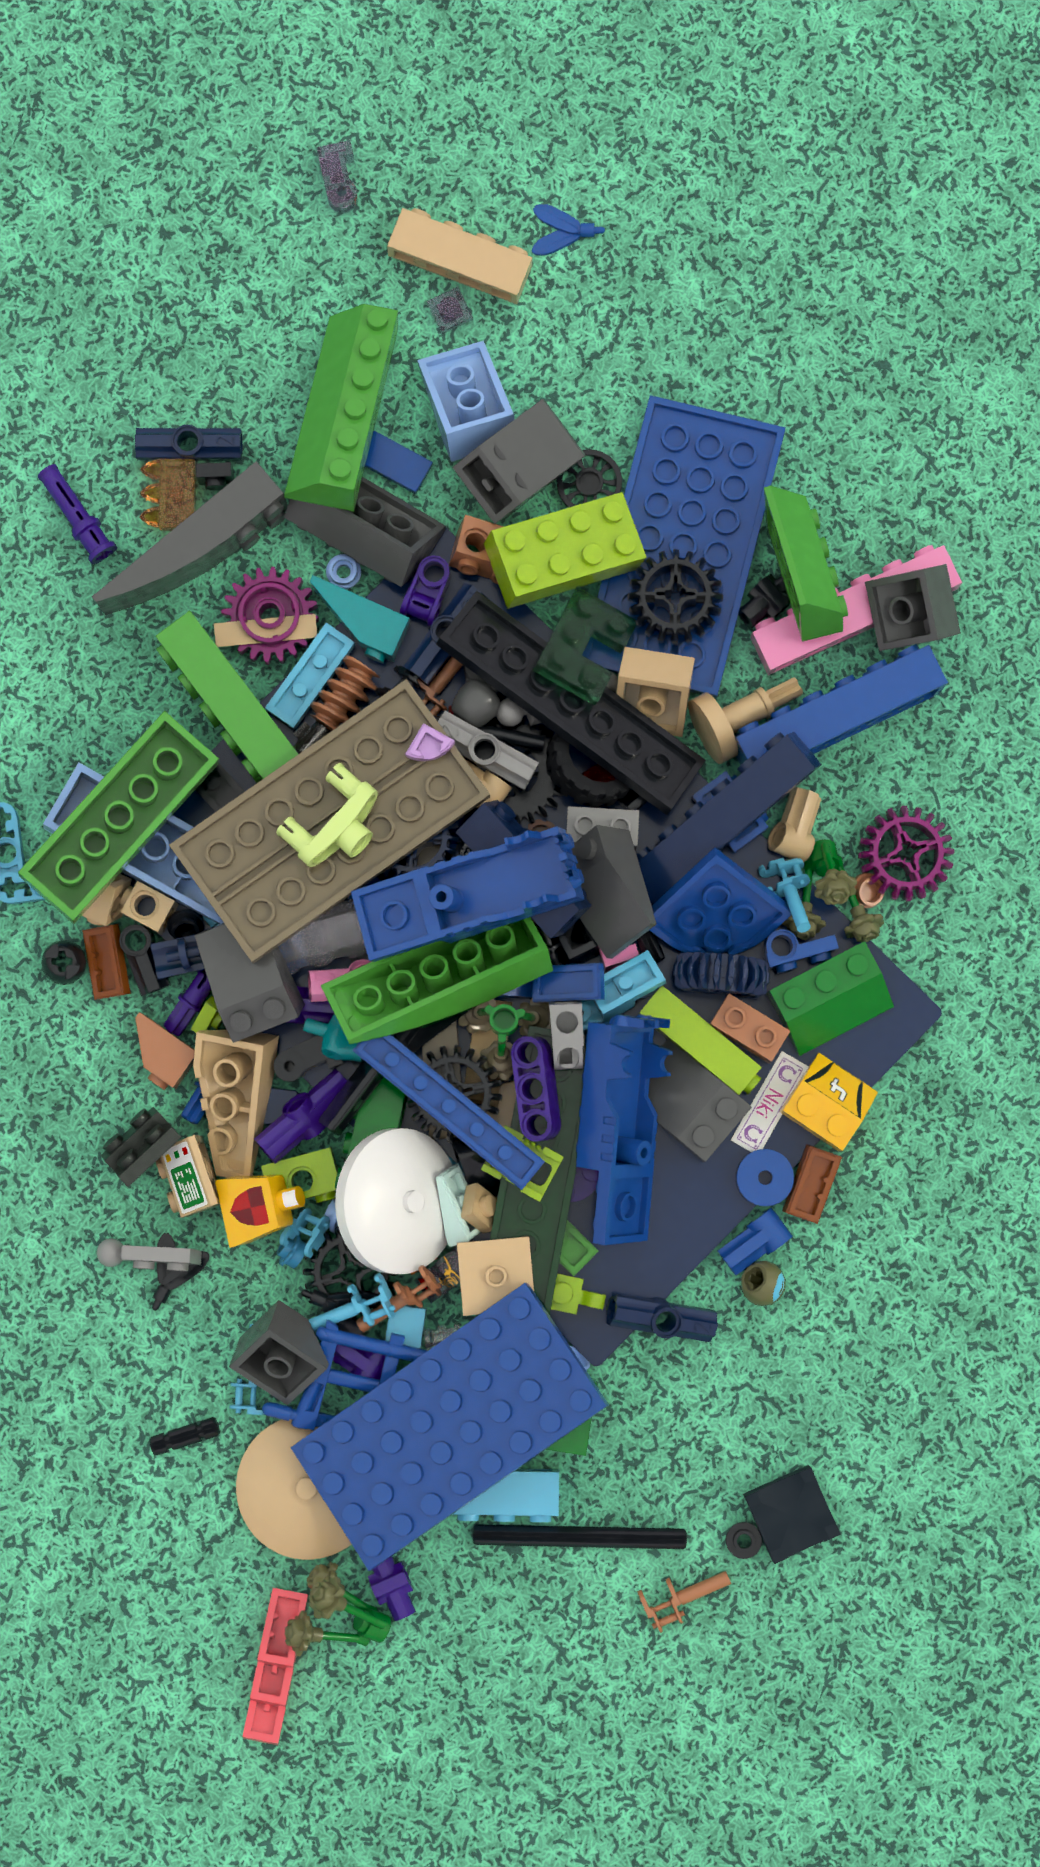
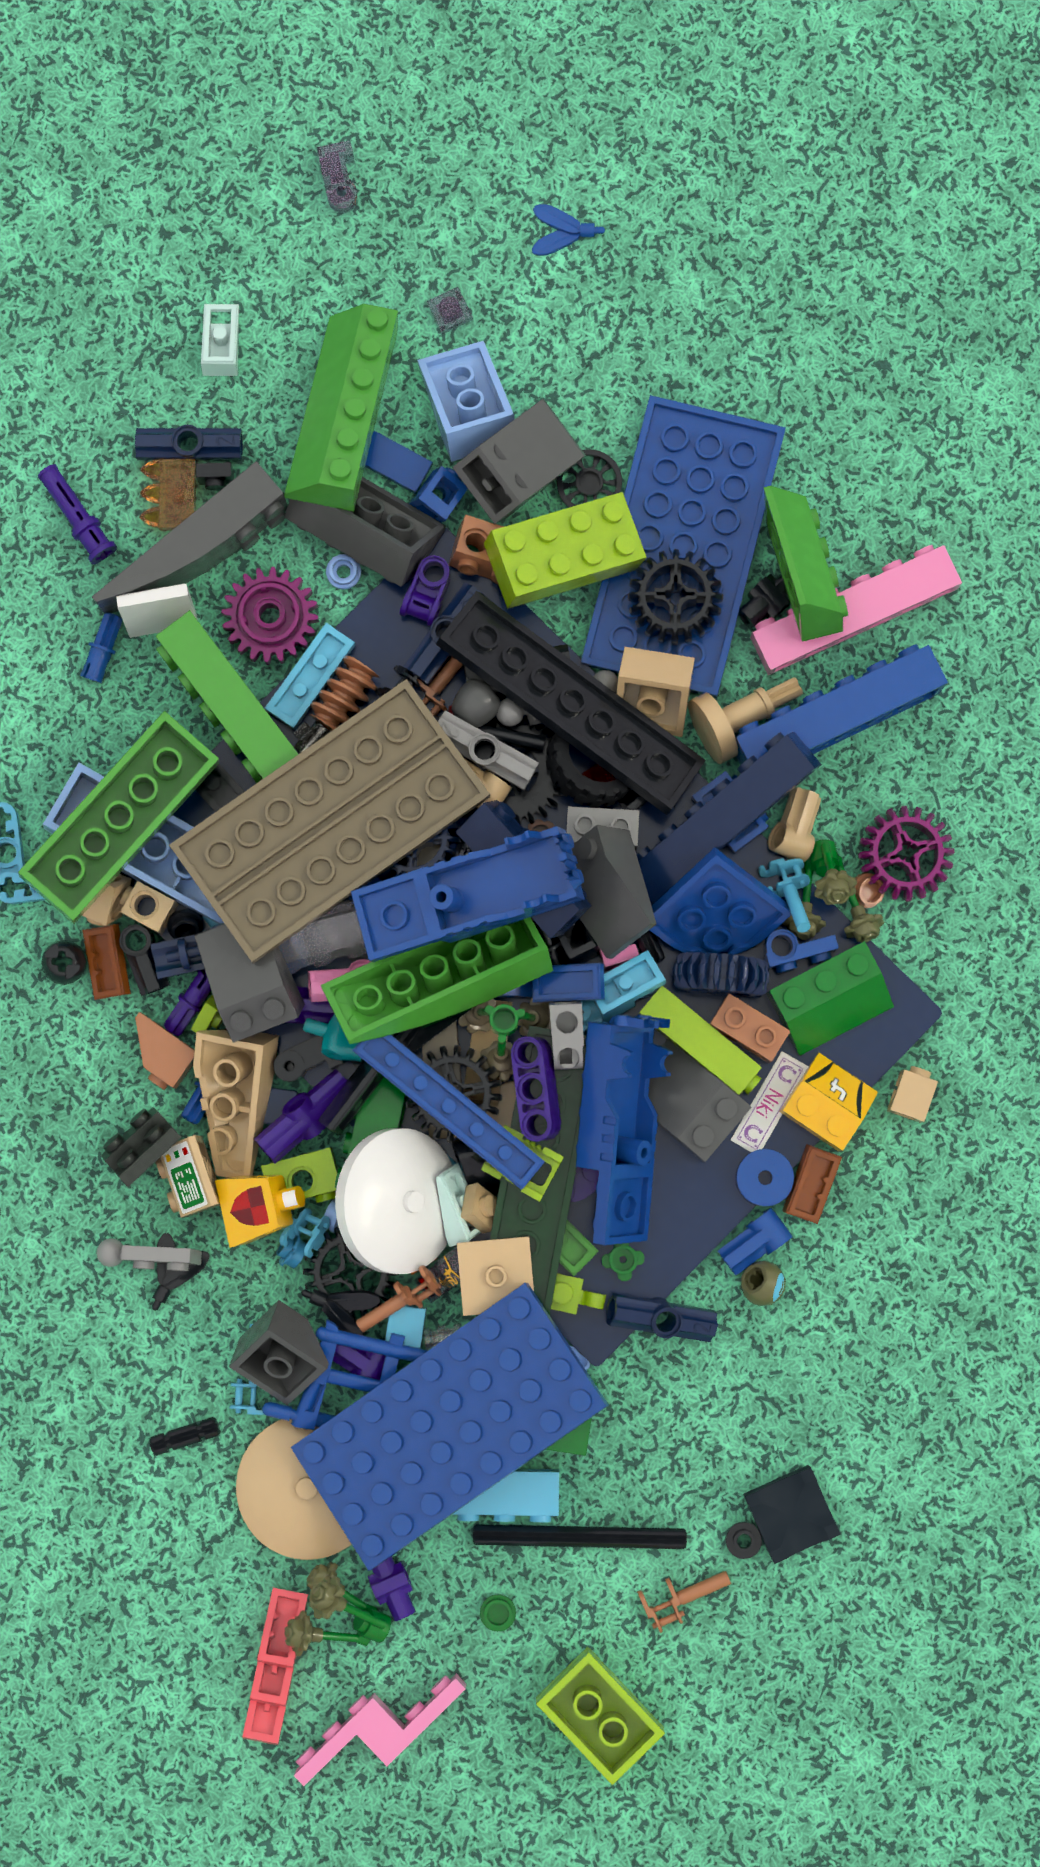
tan sticker [214,614,317,647] -> none
yellowish green connector [276,763,378,867] -> none
medium azure piece [308,1273,396,1332] -> none
teal slope [310,575,411,663] -> none
tan brick [387,208,533,304] -> none
lavender tile [405,723,455,761] -> none
clear green plate [533,586,636,706] -> none
dark grey slope [865,564,961,651] -> none
none -> blue axle [80,612,122,684]
none -> white tile [116,583,198,638]
none -> light aqua slope [201,304,239,376]
none -> bright pink bracket [294,1673,466,1786]
none -> blue brick [408,466,468,523]
none -> green plate [480,1594,516,1632]
none -> lime brick [536,1647,665,1785]
none -> green plate [602,1243,645,1281]
none -> tan brick [887,1066,938,1123]

